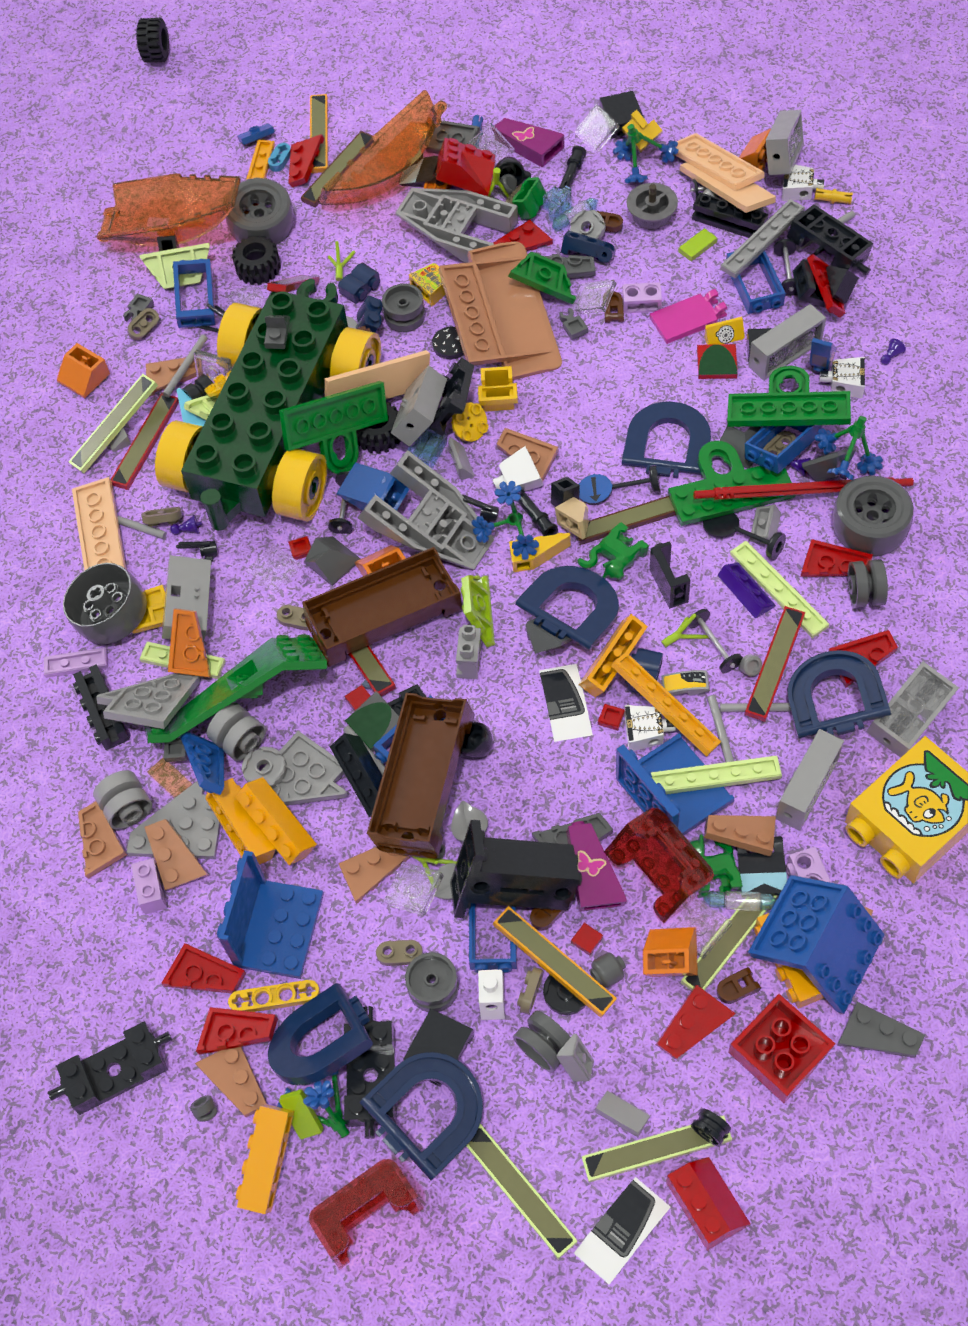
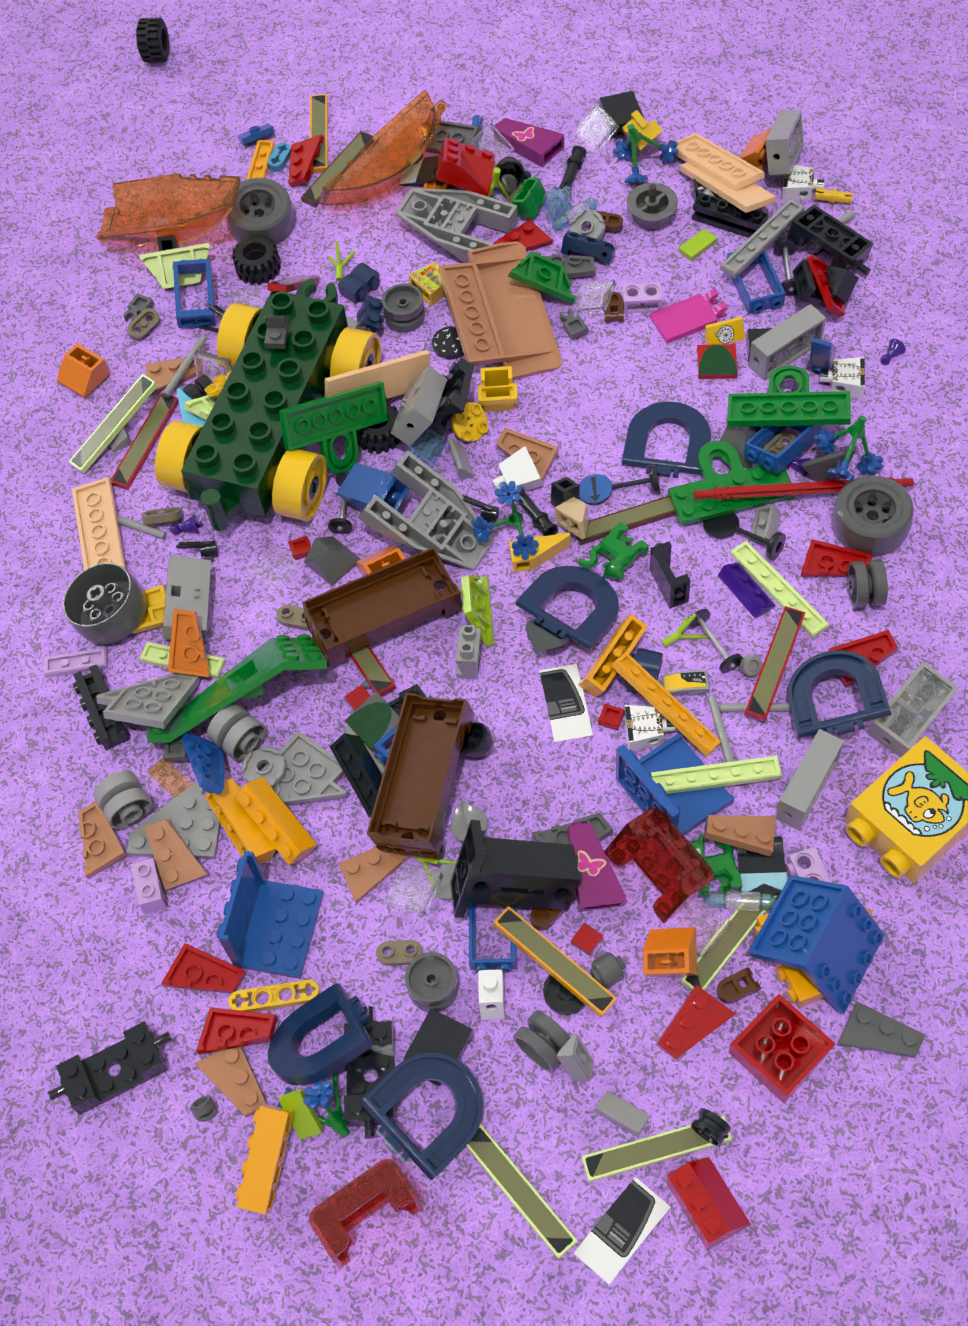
dark tan plate [517,967,544,1015] -> none

